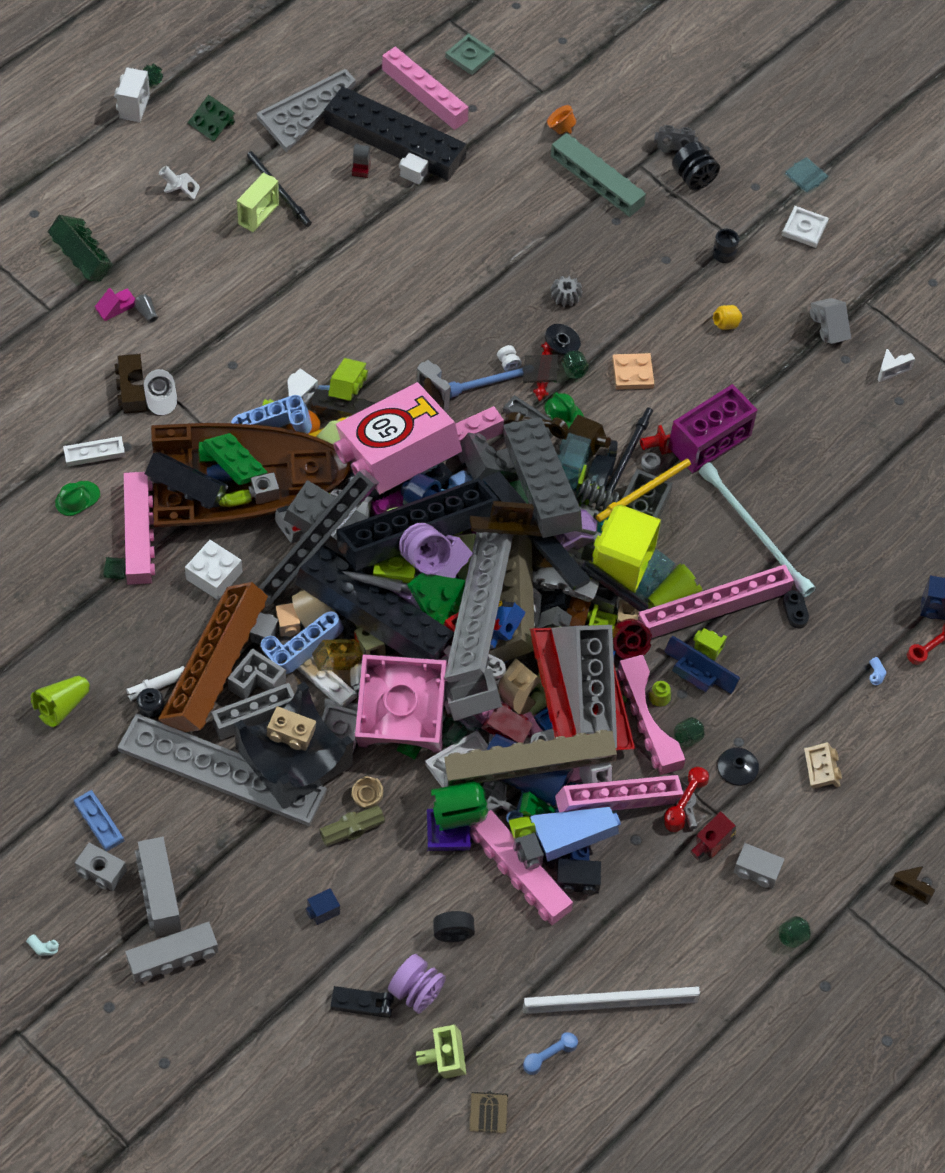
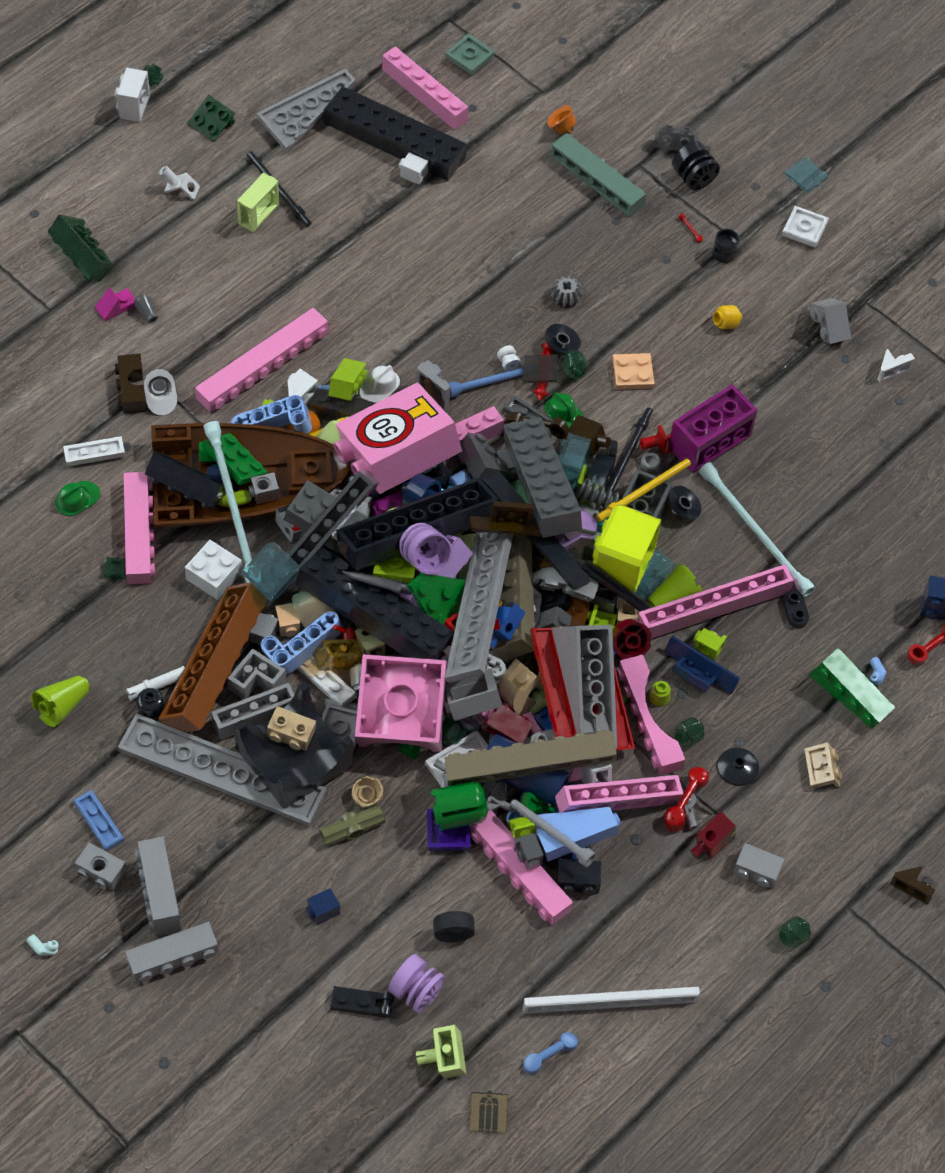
leg [352,144,371,178] -> none
none -> bright pink brick [195,308,328,413]
none -> light aqua hose [204,421,263,587]
none -> clear light blue brick [241,542,300,601]
none -> red hand [333,624,354,640]
none -> white piece [359,365,400,404]
none -> light grey piece [510,800,596,867]
none -> black dish [668,486,701,520]
none -> red hinge [678,213,703,243]
none -> wedge [809,648,895,728]

